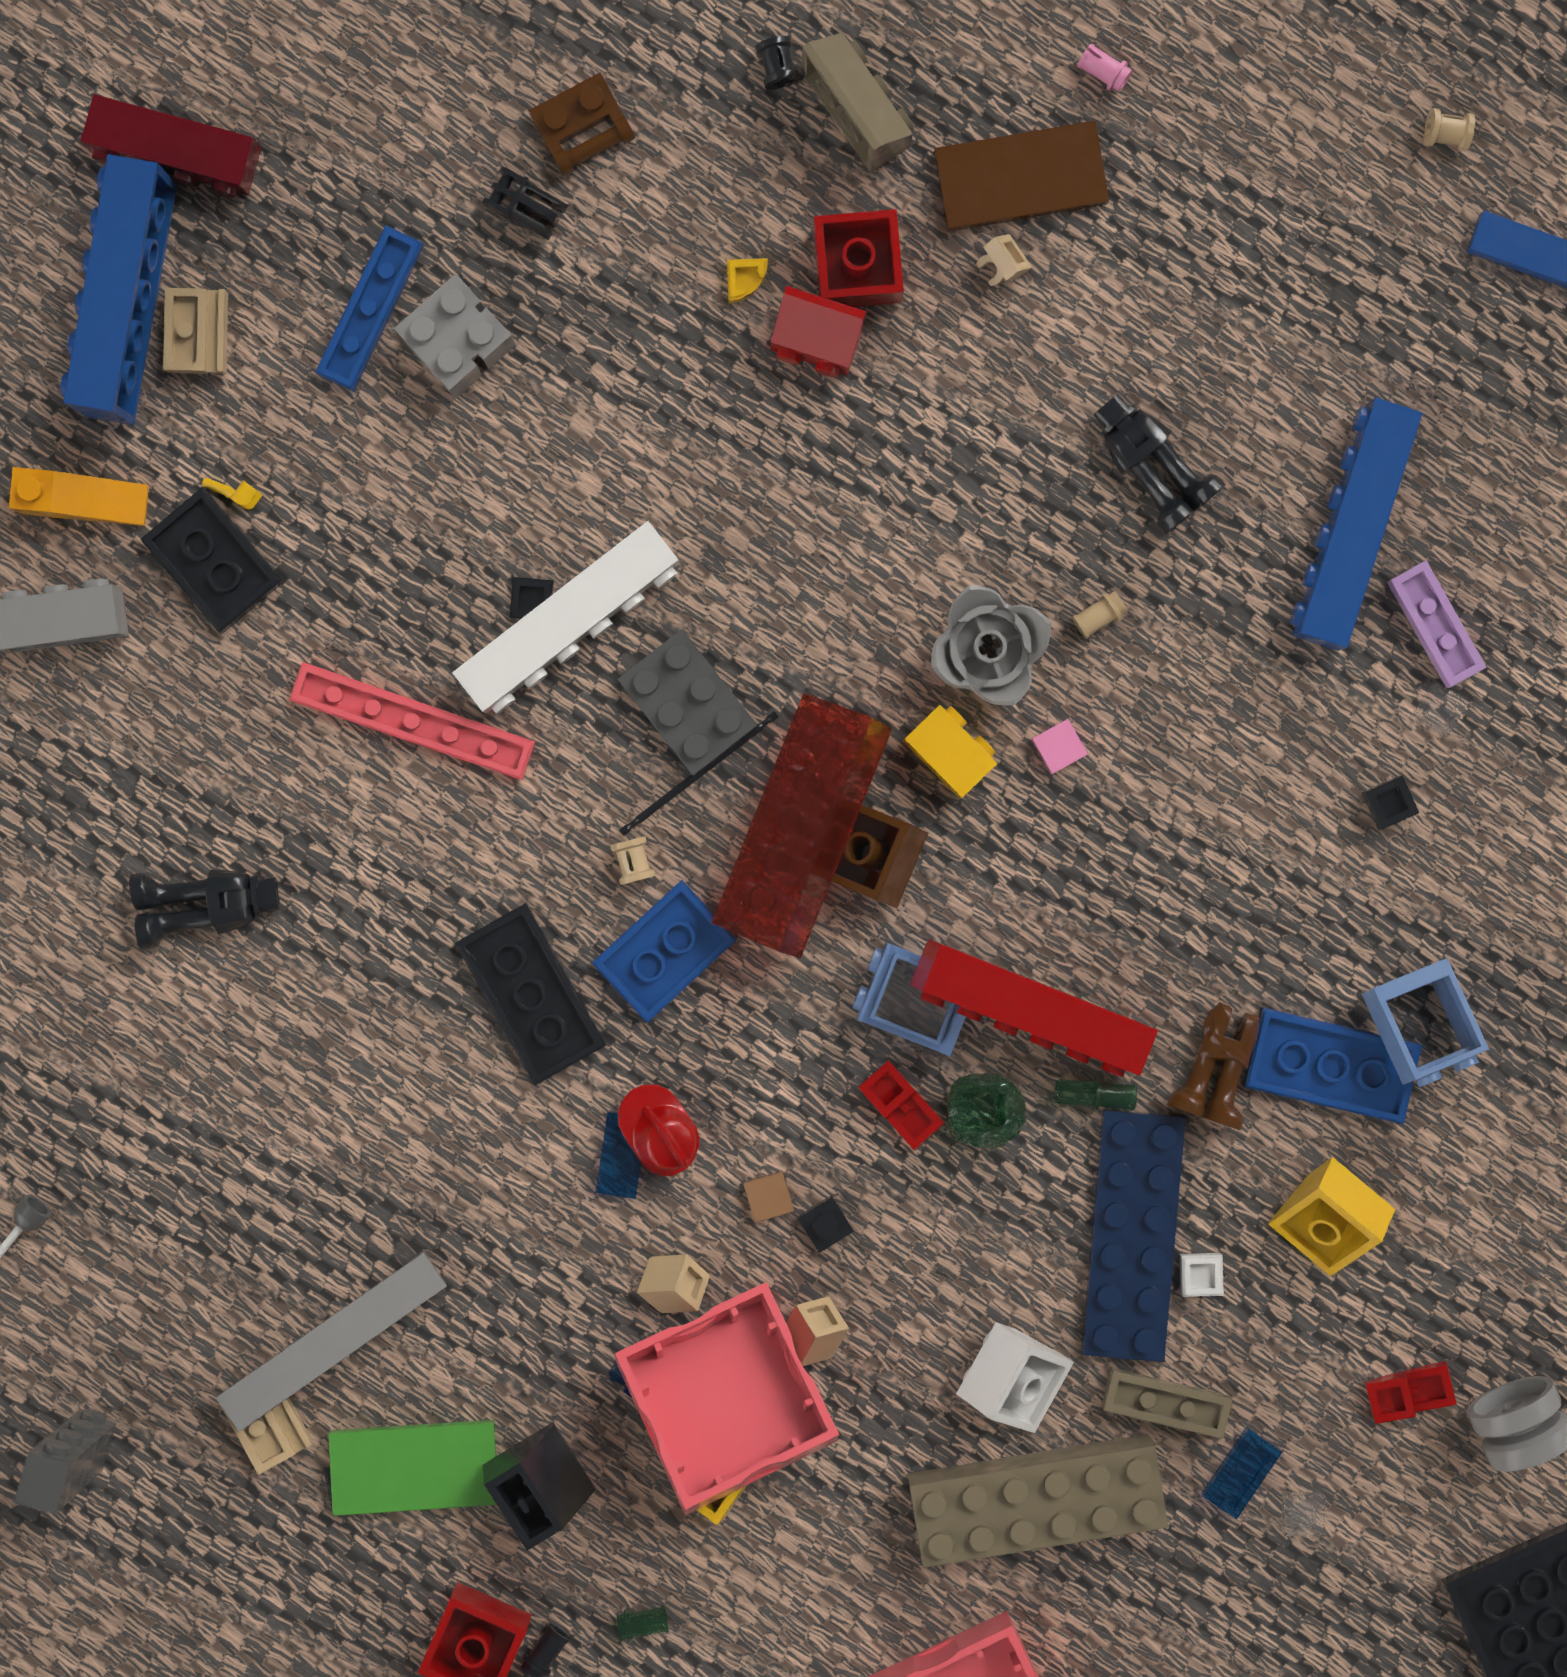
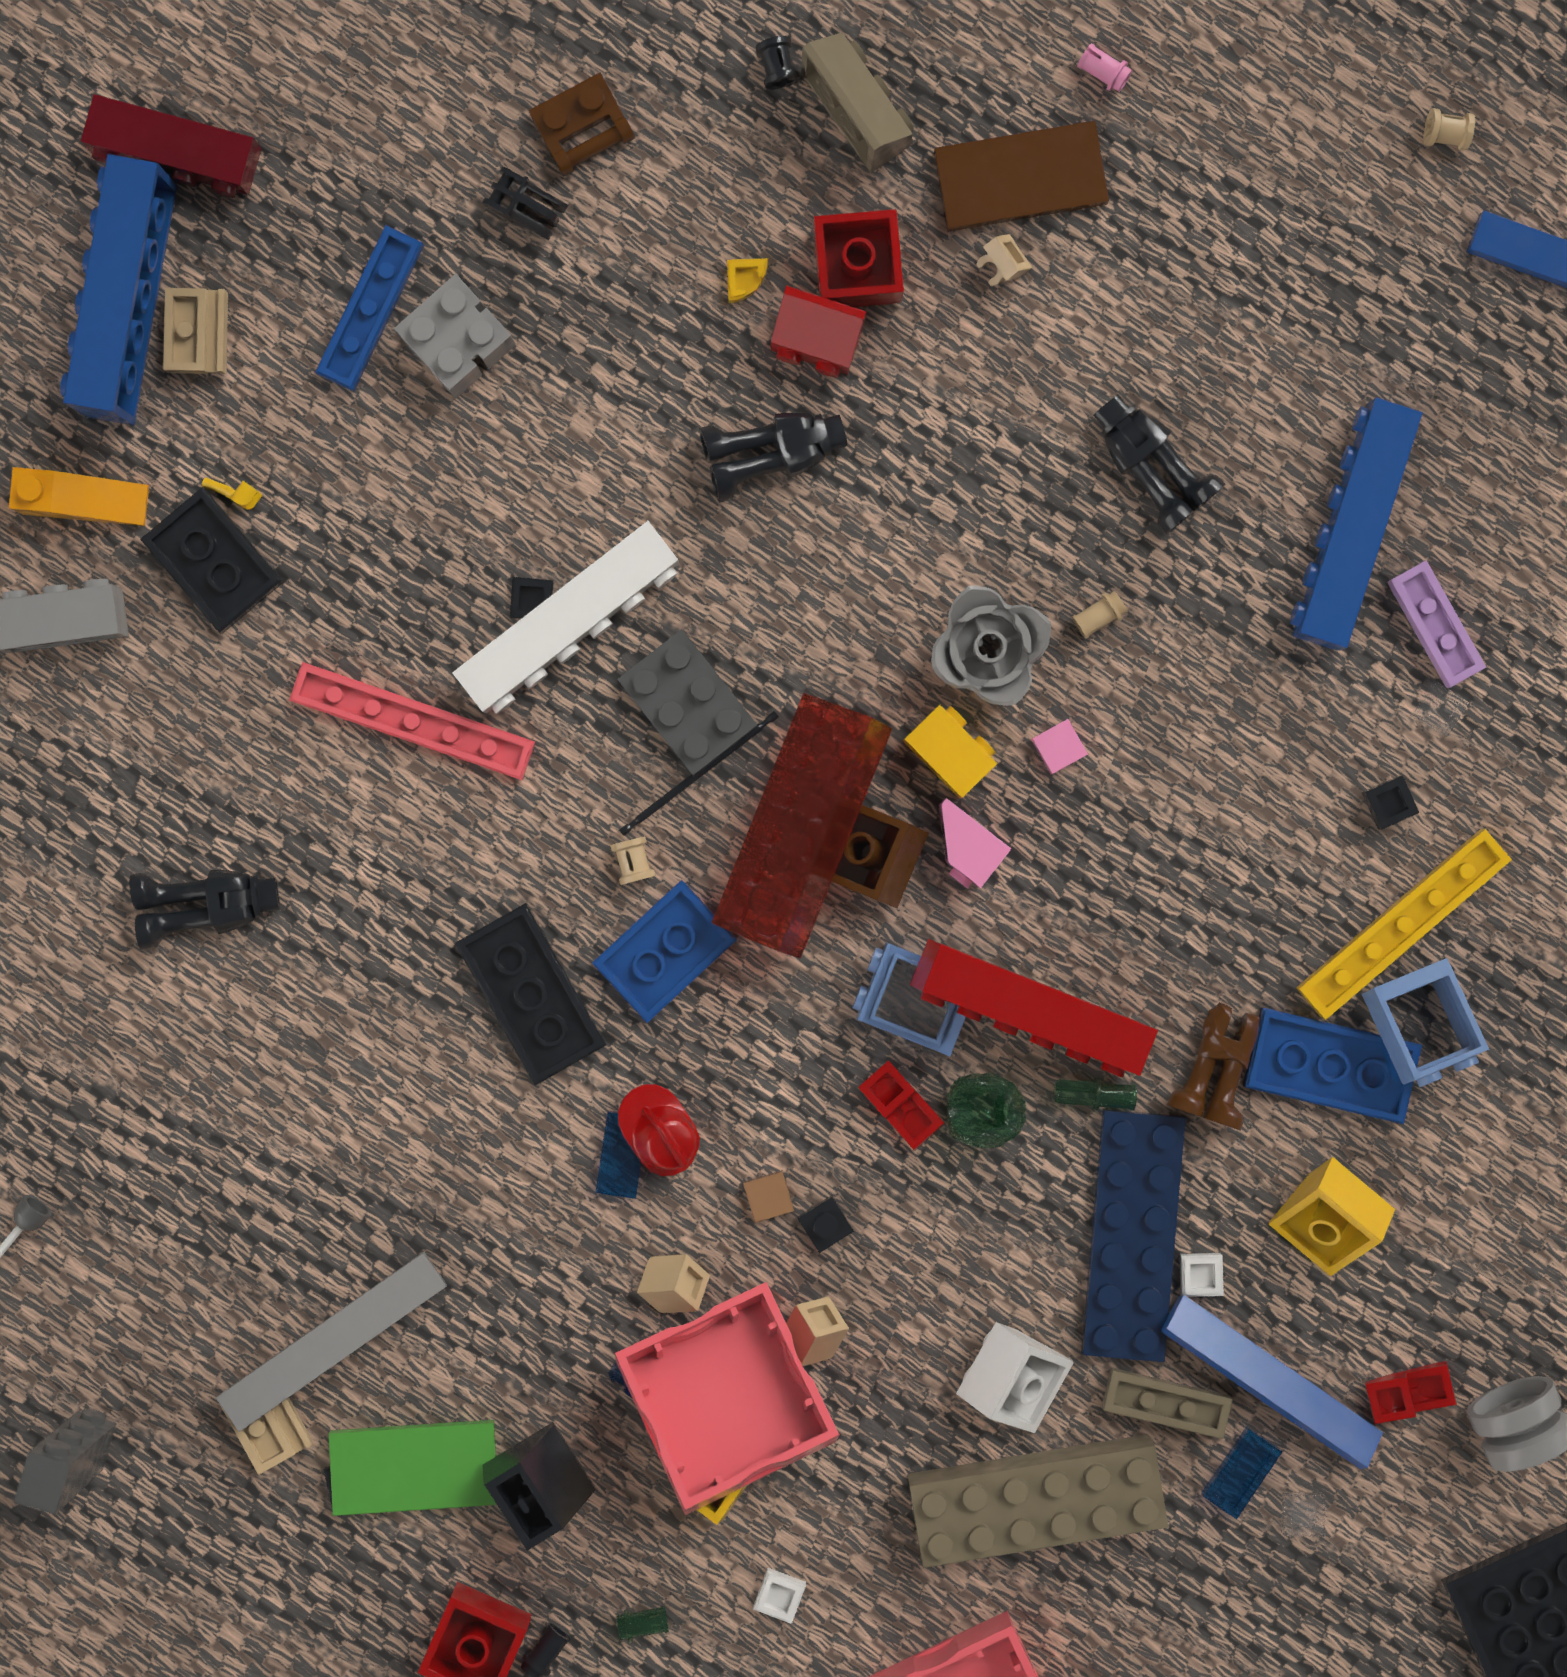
none -> black piece [699,413,848,503]
none -> white tile [753,1568,806,1624]
none -> bright pink slope [939,798,1011,889]
none -> tile [1161,1295,1383,1469]
none -> yellow plate [1296,829,1512,1020]

